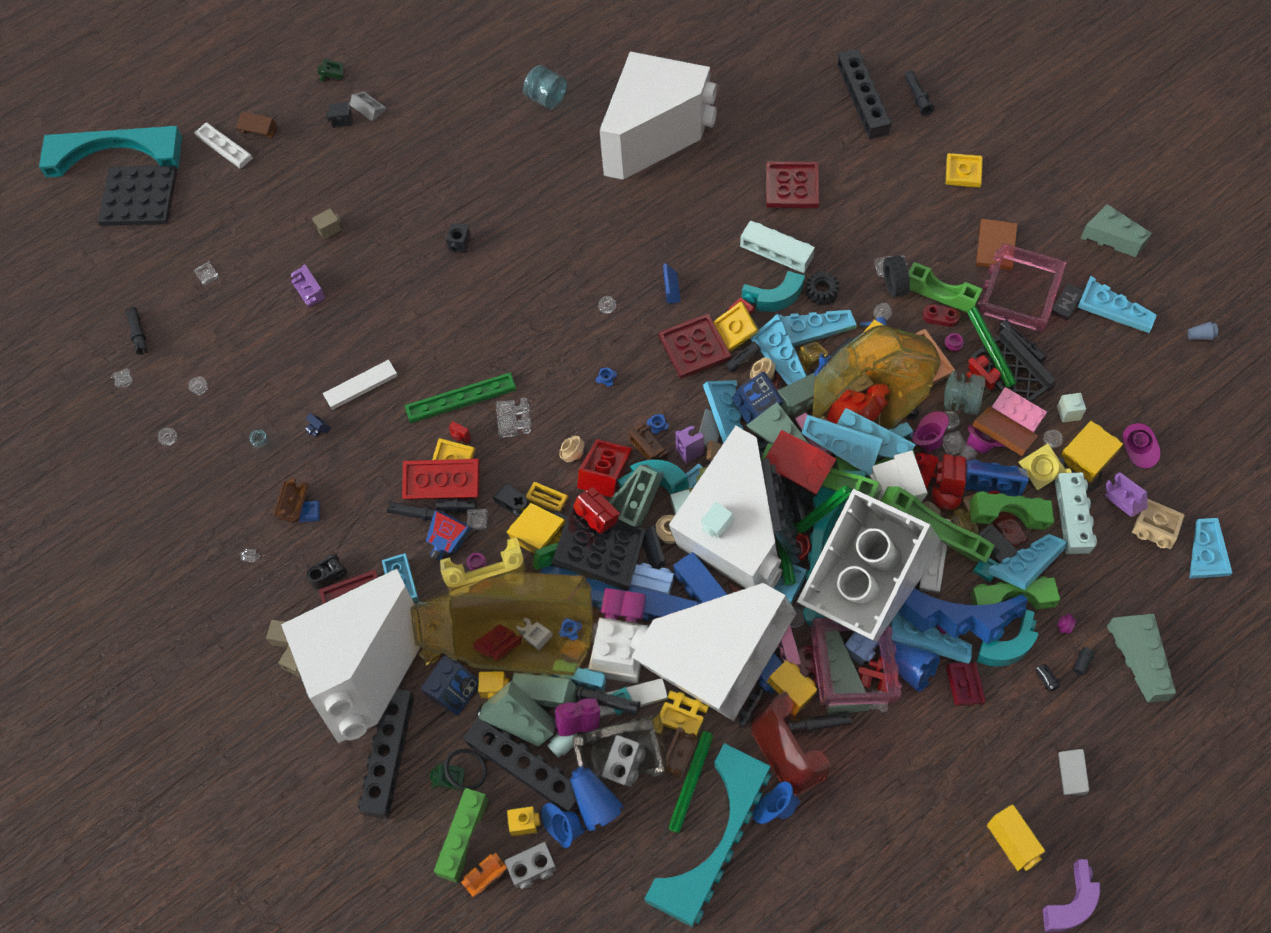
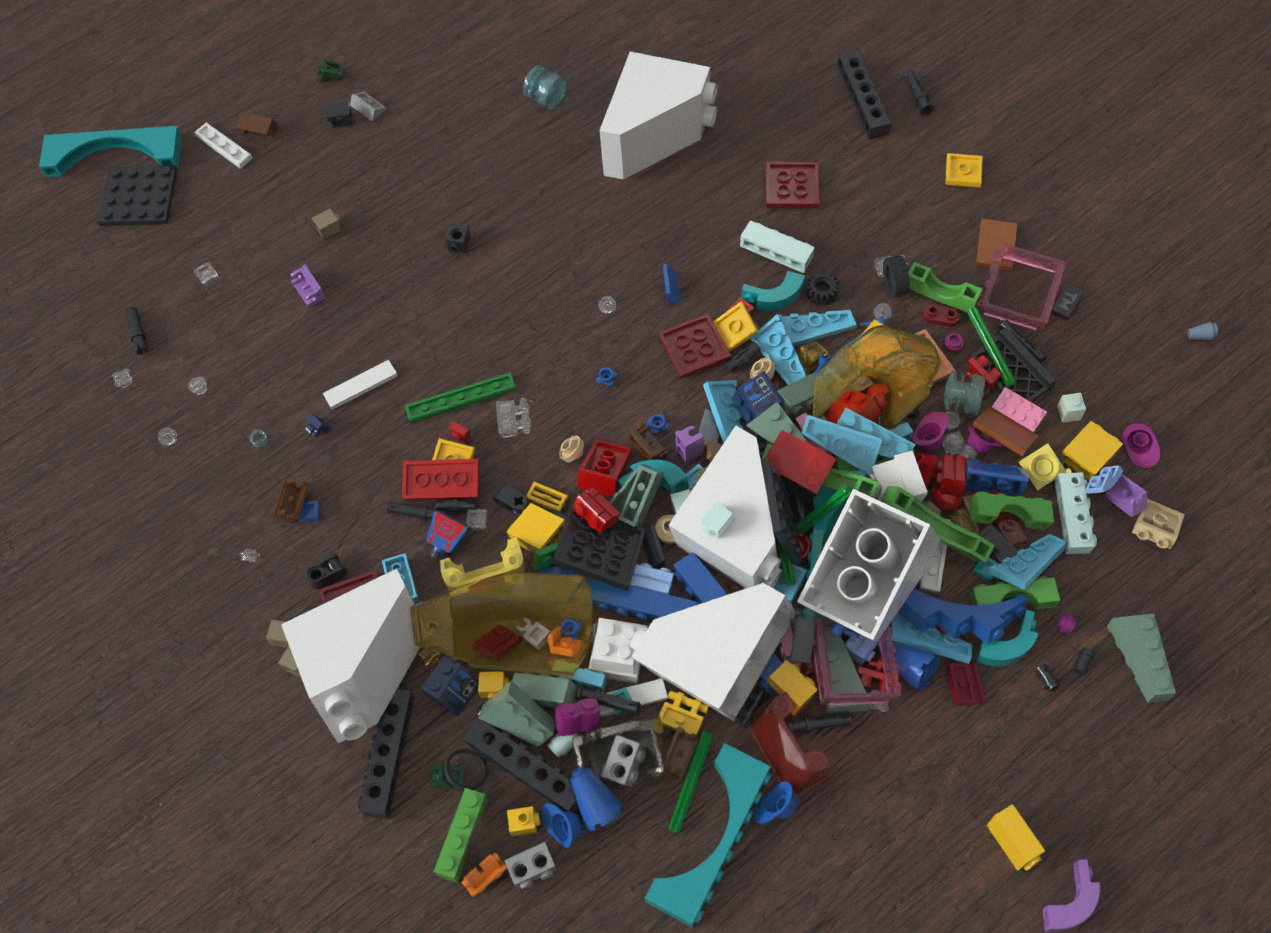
magenta plate [467,553,487,571] -> none
magenta brick [601,588,647,623] -> none
clear plate [1043,430,1063,449] -> none
light grey slope [1058,749,1089,795] -> none
medium azure wing [1078,276,1157,333] -> none
sand green wedge [1081,204,1152,257] -> none
medium azure wing [1189,518,1232,579] -> none
none -> orange bracket [548,626,581,657]
none -> dark grey hinge [784,618,816,663]
none -> blue hand [829,623,860,639]
none -> light blue slope [1085,466,1123,494]

